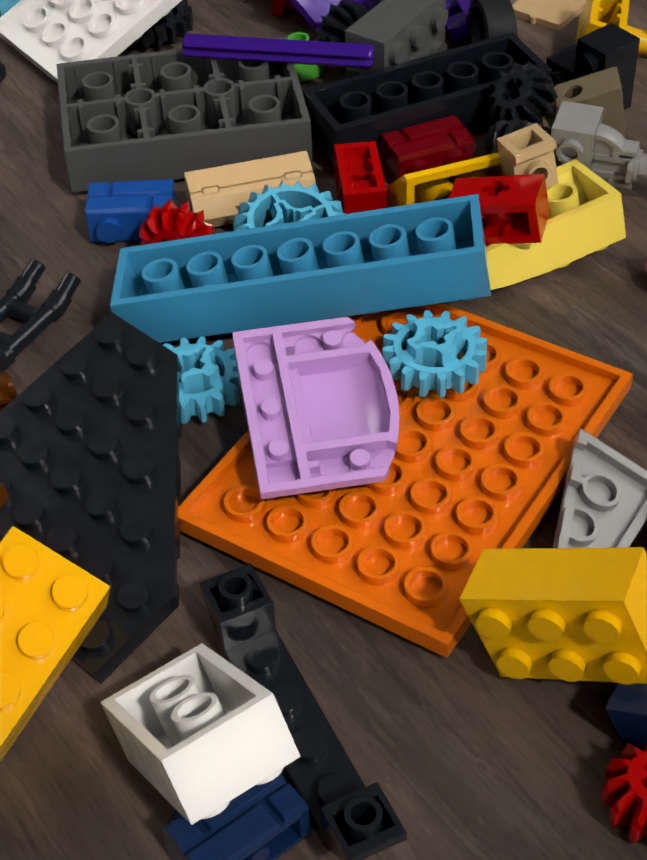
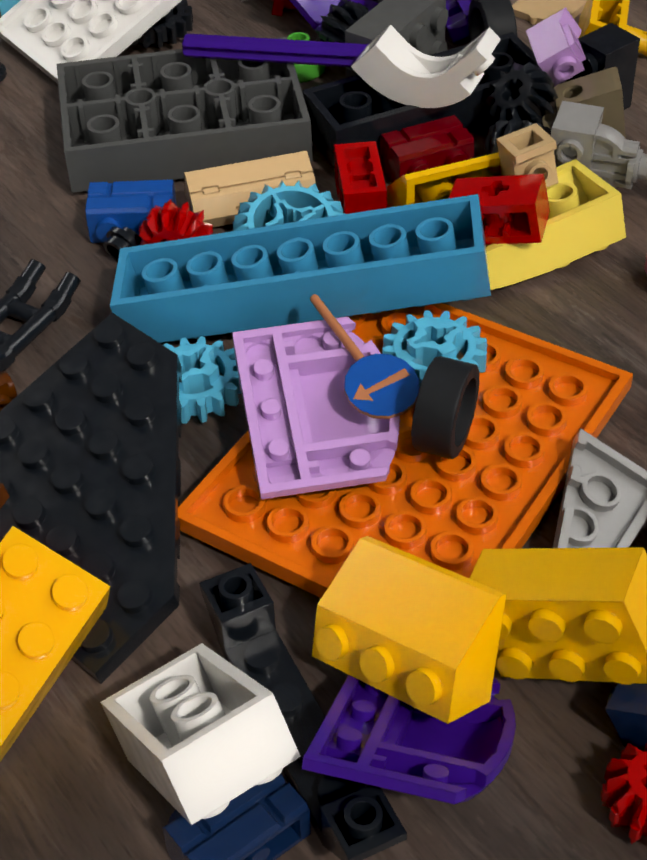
none -> black plate [103,227,142,262]
none -> dark purple slope [302,675,516,805]
none -> blue piece [310,294,419,419]
none -> yellow slope [312,536,506,724]
none -> white arch [351,25,501,108]
none -> black tyre [411,356,479,459]
none -> lavender window [526,7,586,87]

